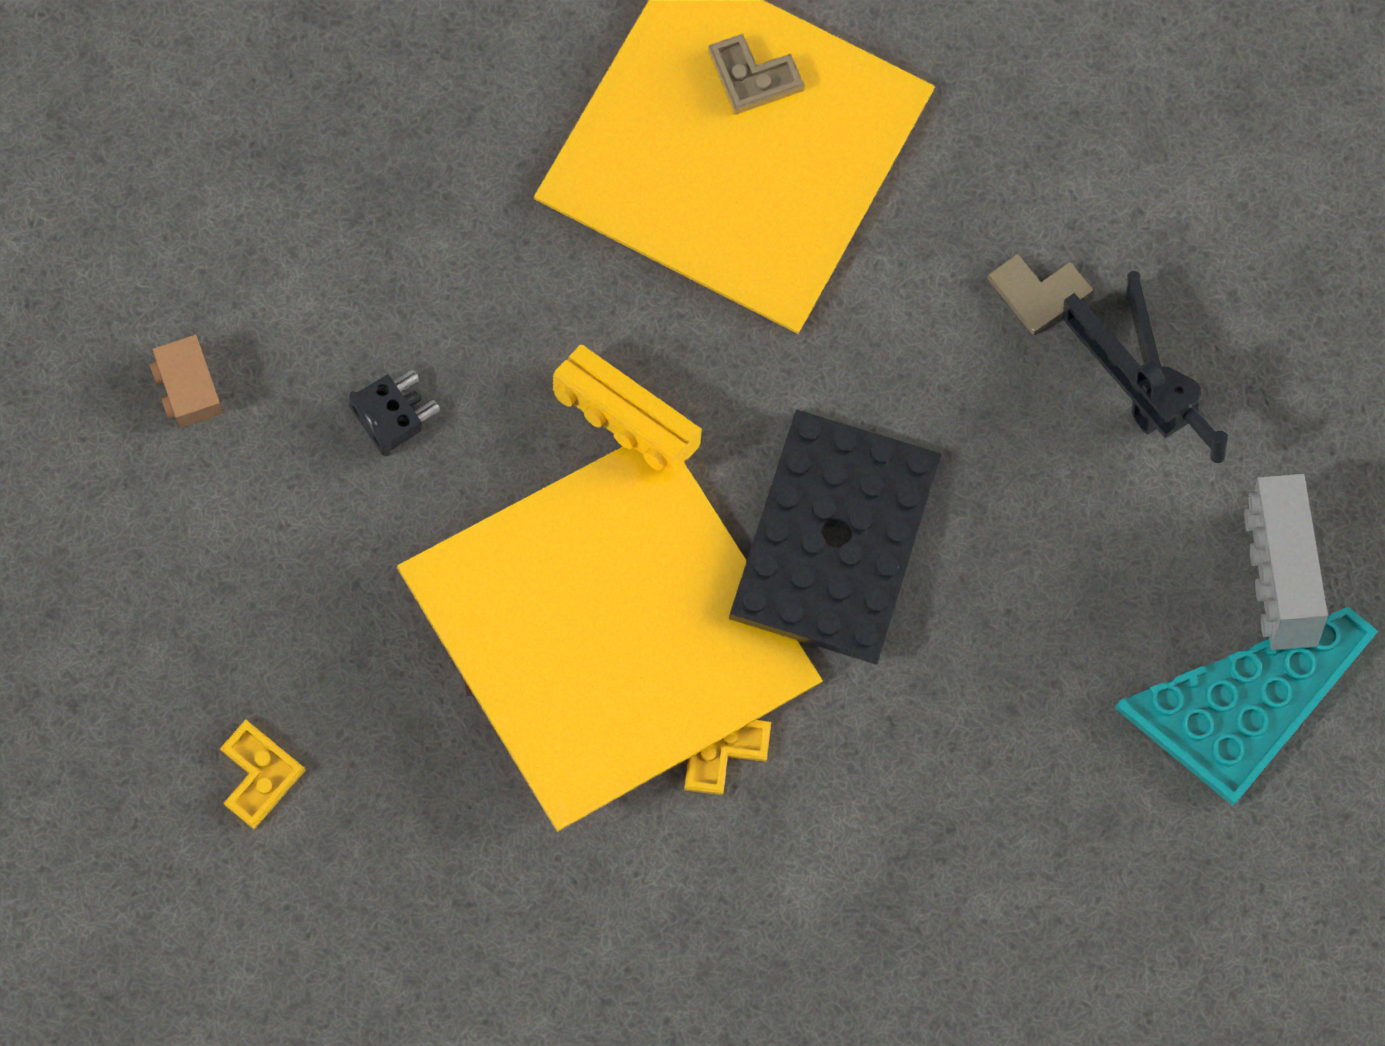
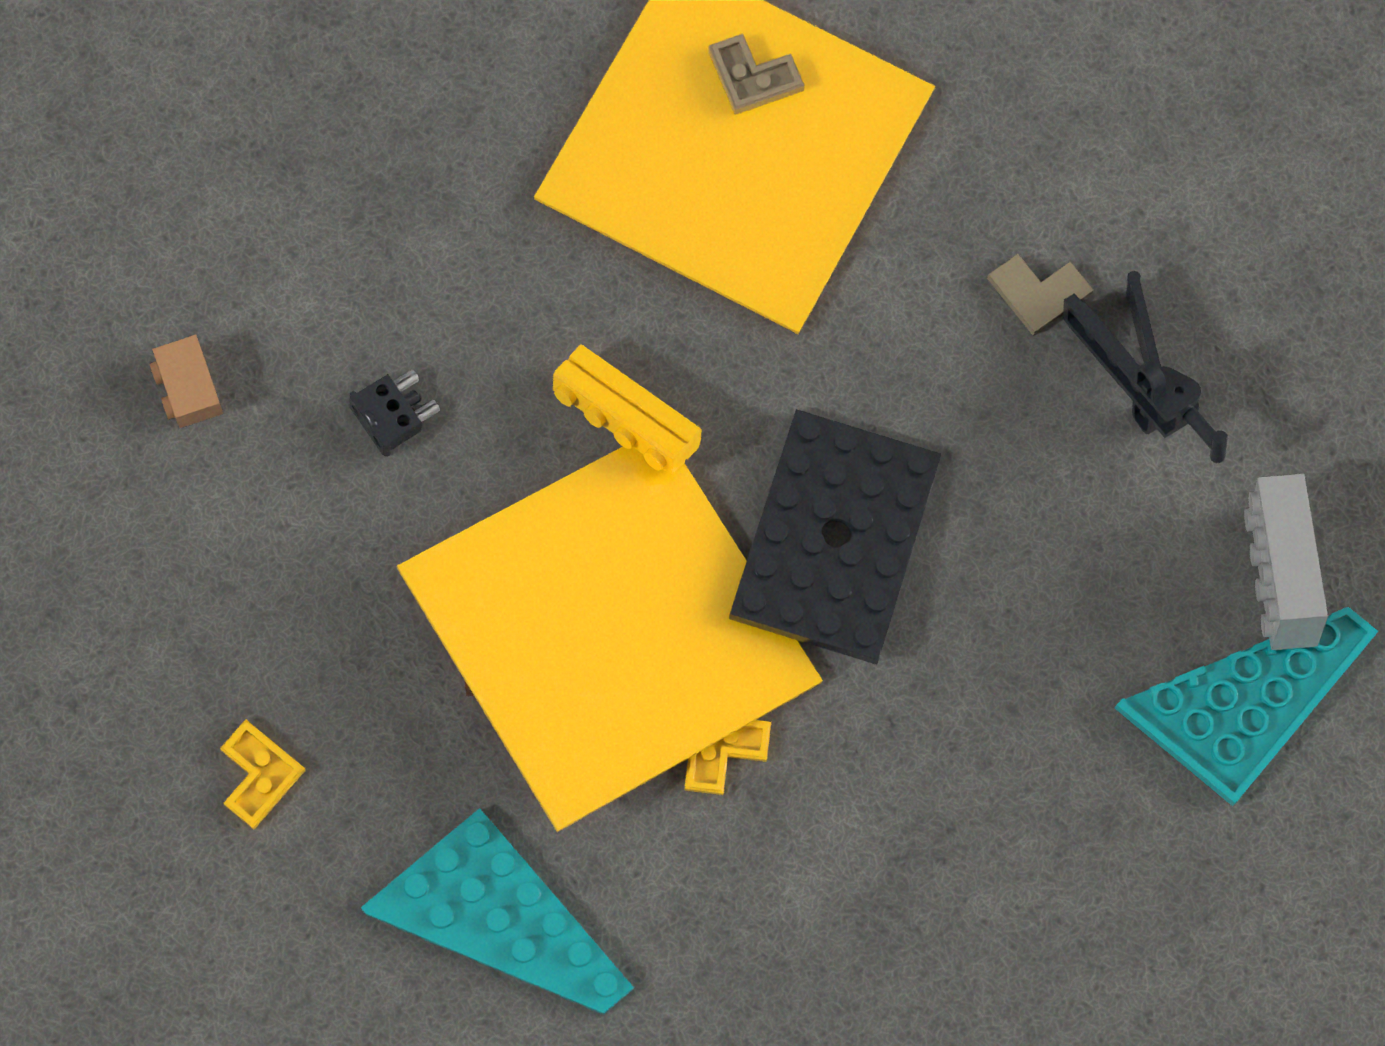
none -> teal wing [361,808,634,1015]

